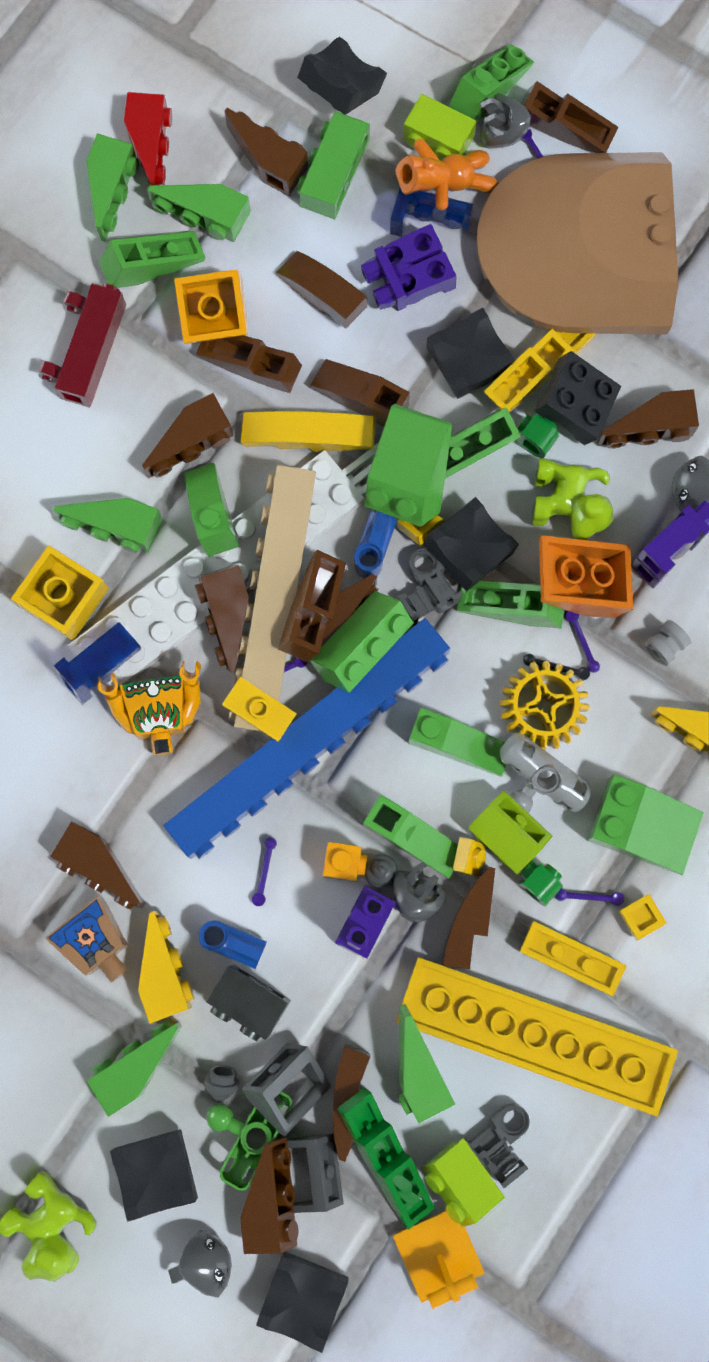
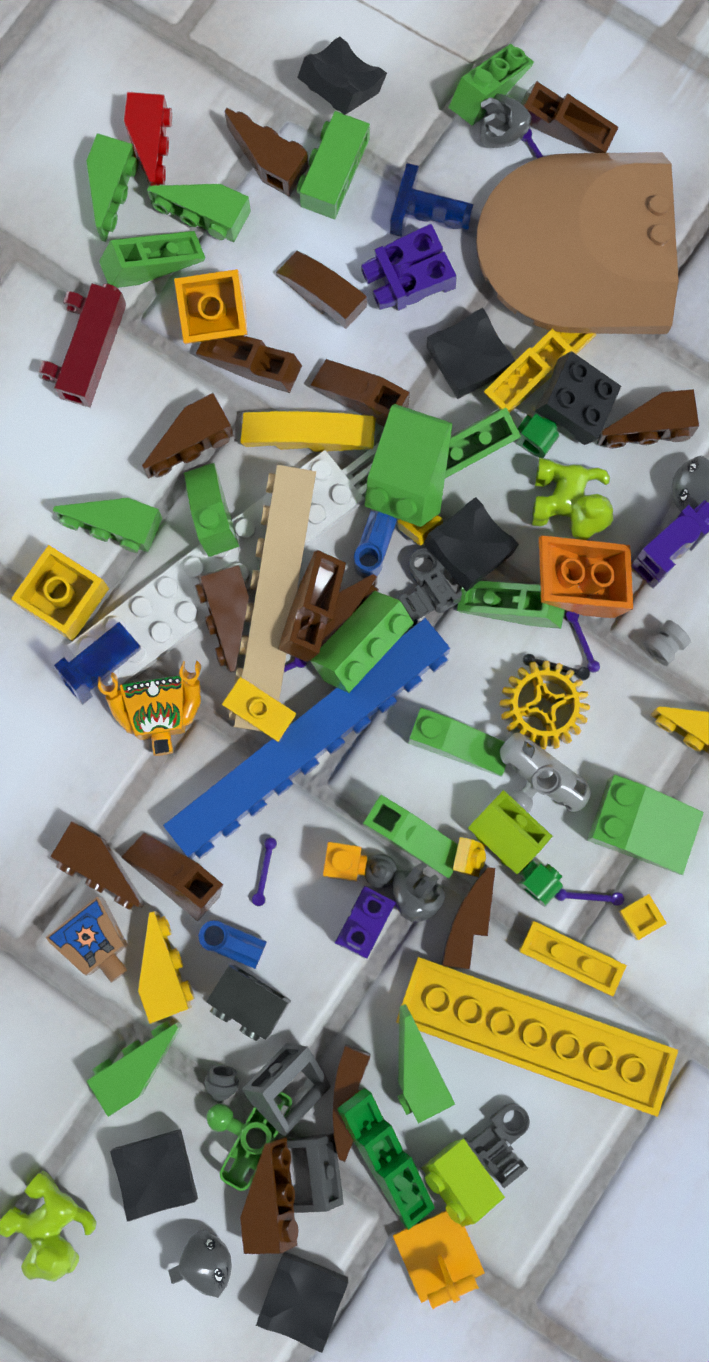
orange animal [395,139,499,211] -> none
lime brick [403,93,477,161] -> none
none -> reddish brown slope [121,833,224,921]

